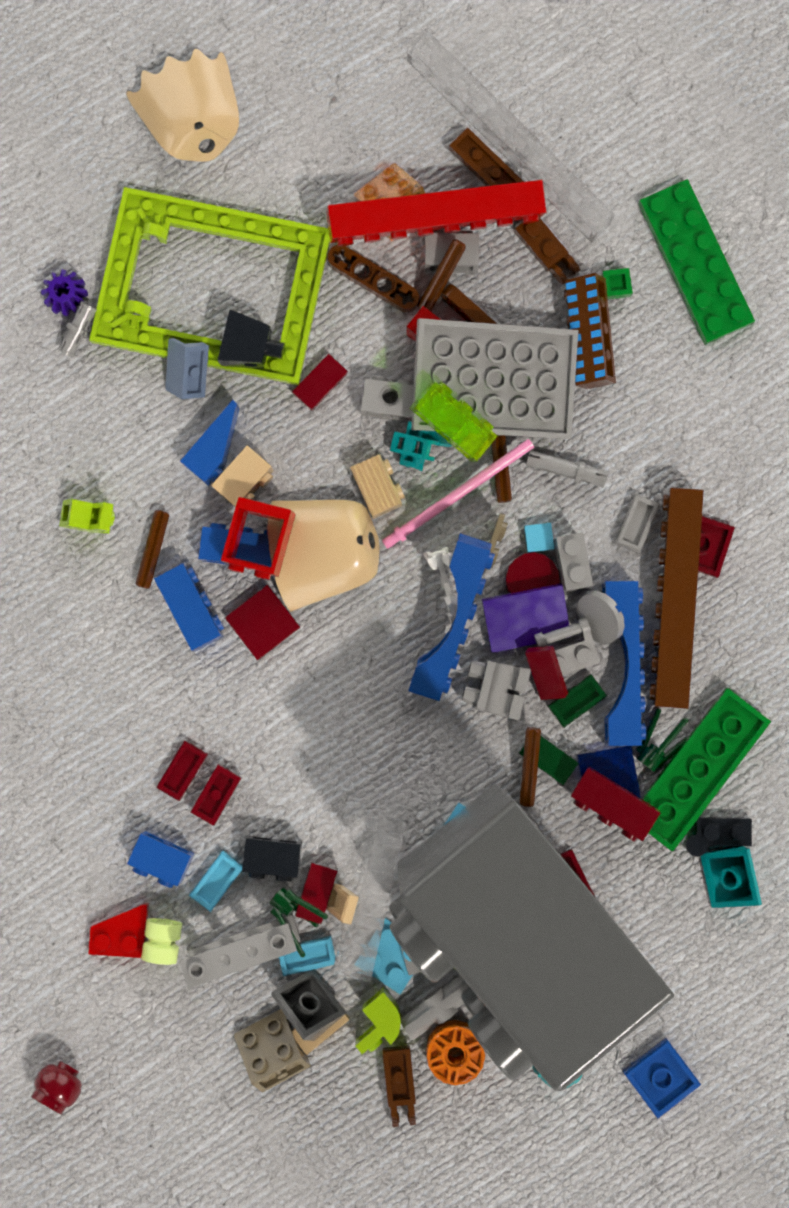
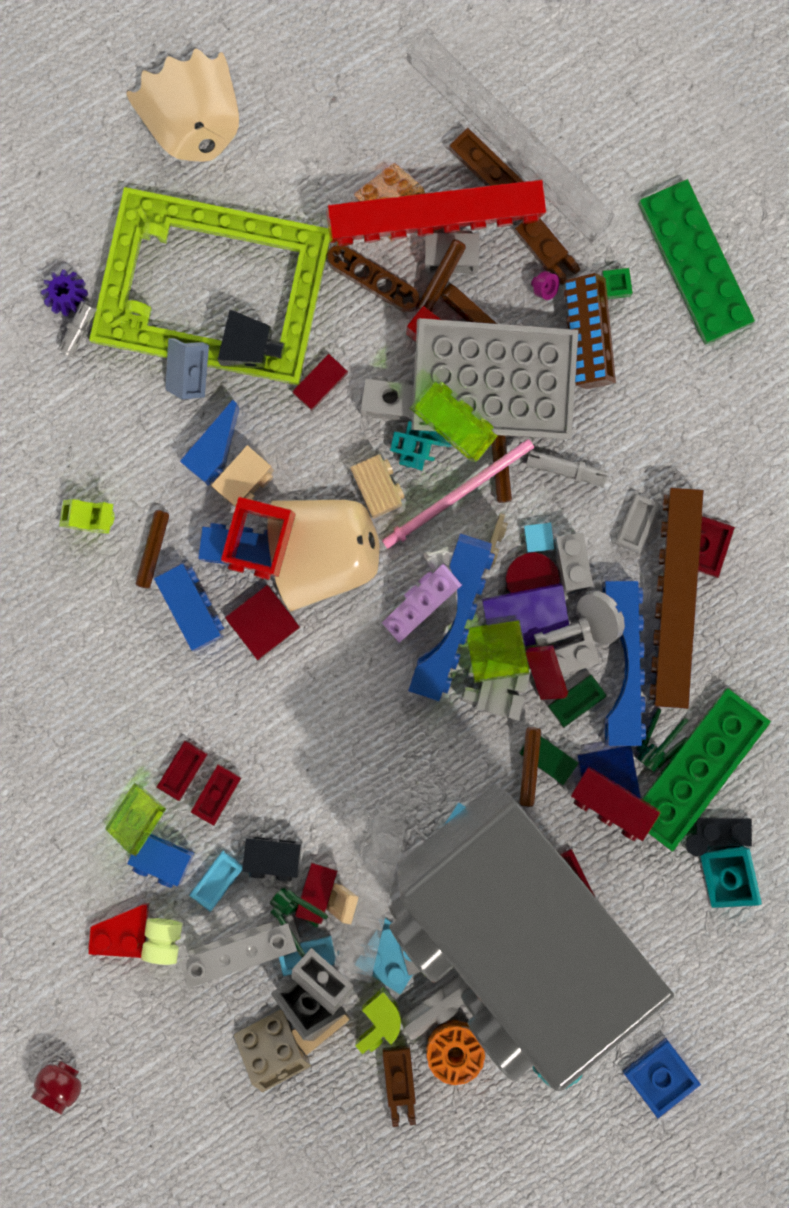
none -> clear neon green tile [105,782,166,856]
none -> light grey brick [291,948,354,1015]
none -> lavender bracket [382,564,462,643]
none -> clear neon green tile [466,620,529,683]
none -> magenta tile [531,271,559,300]

